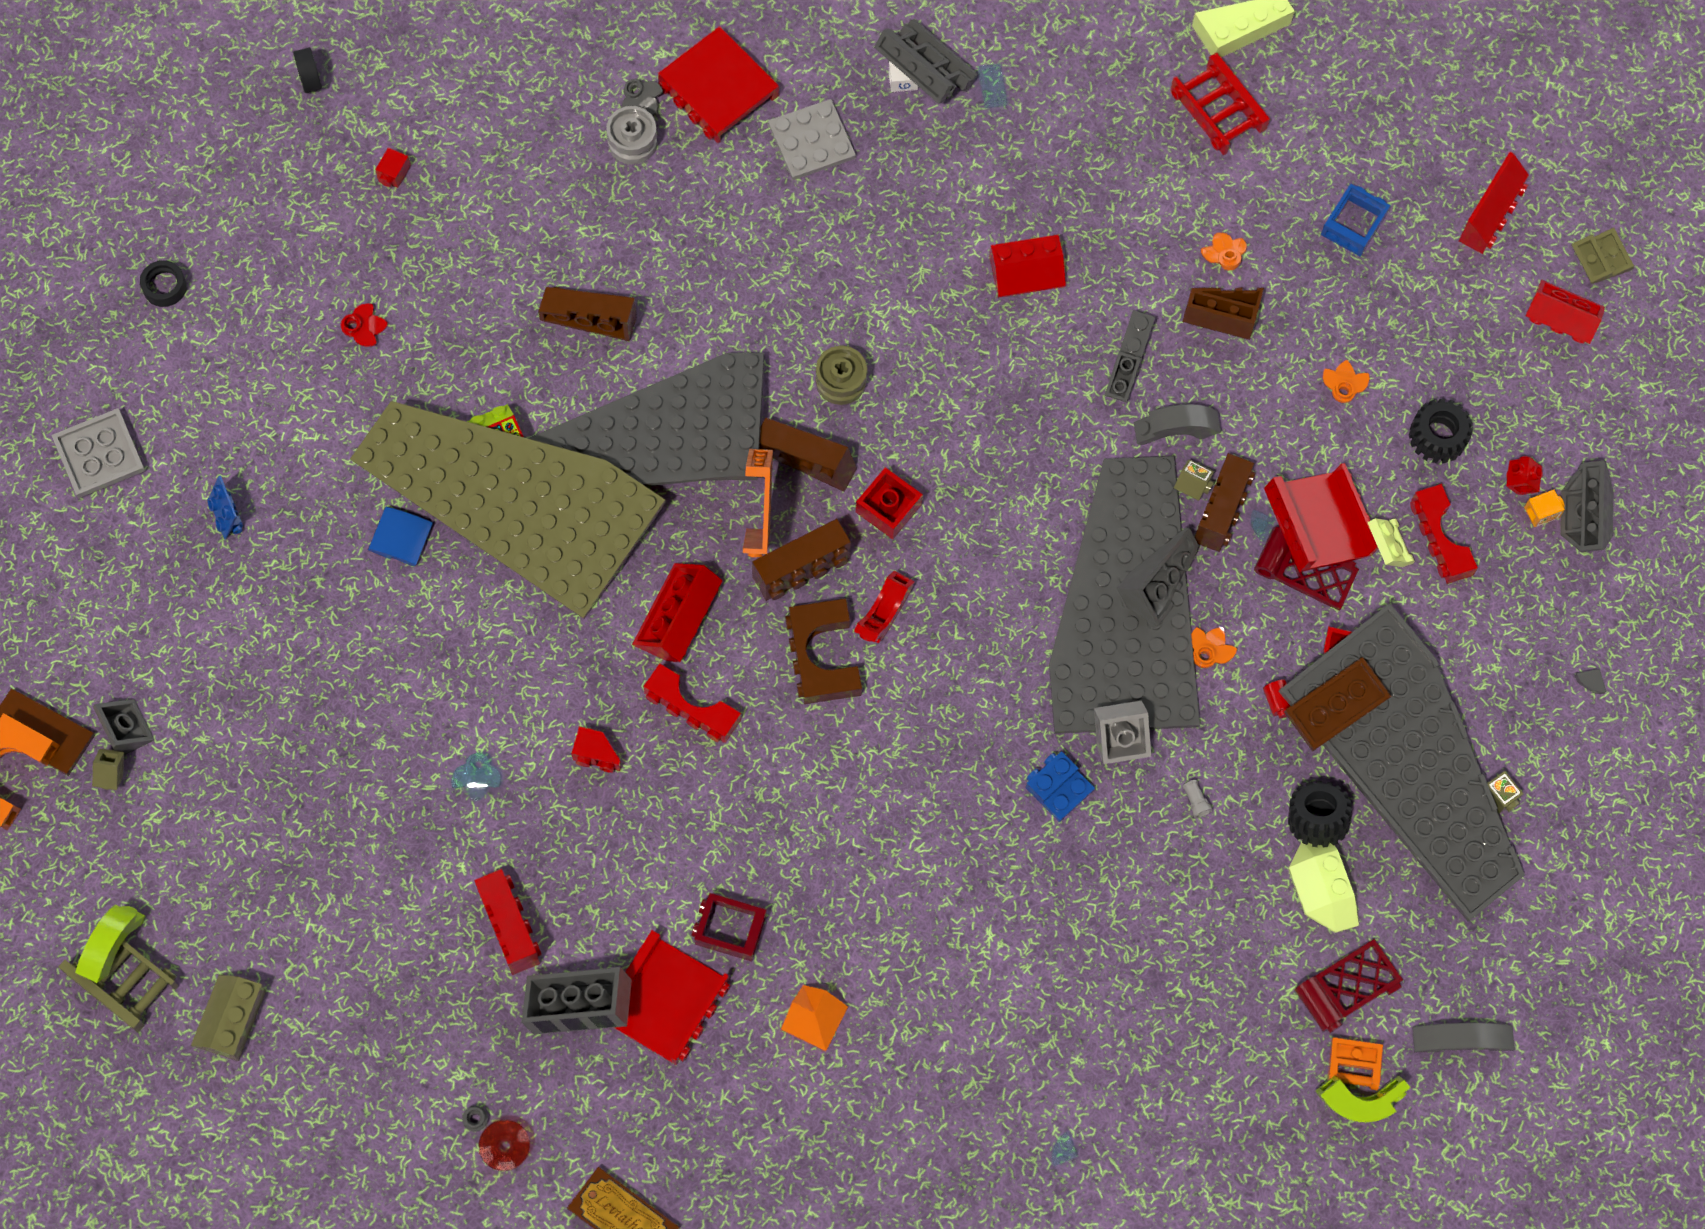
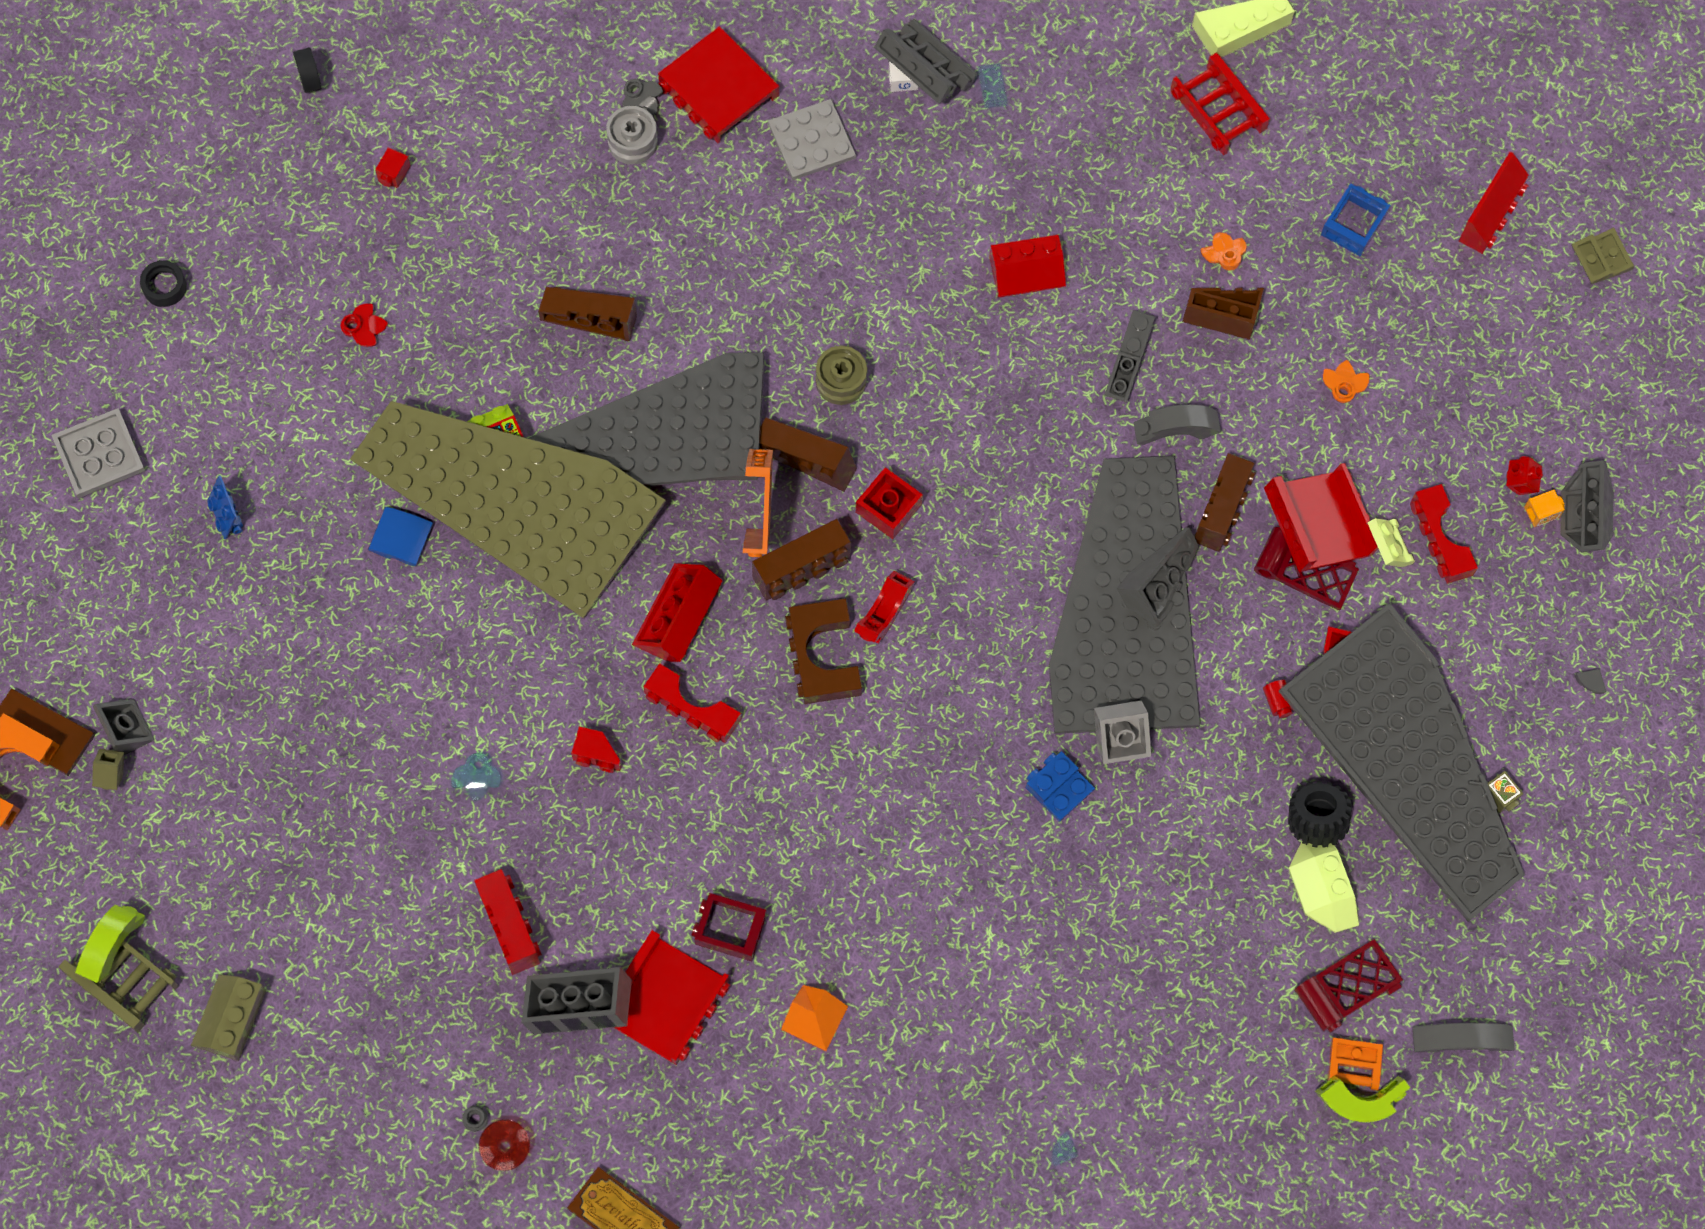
olive brick [1174,459,1214,501] -> none
light grey pin [1182,780,1212,818] -> none
orange plate [1191,627,1237,668] -> none
clear light blue tile [1250,510,1275,542] -> none
reddish brown tile [1284,657,1392,752] -> none
black tyre [1409,399,1473,464] -> none
red slope [1525,279,1605,344] -> none

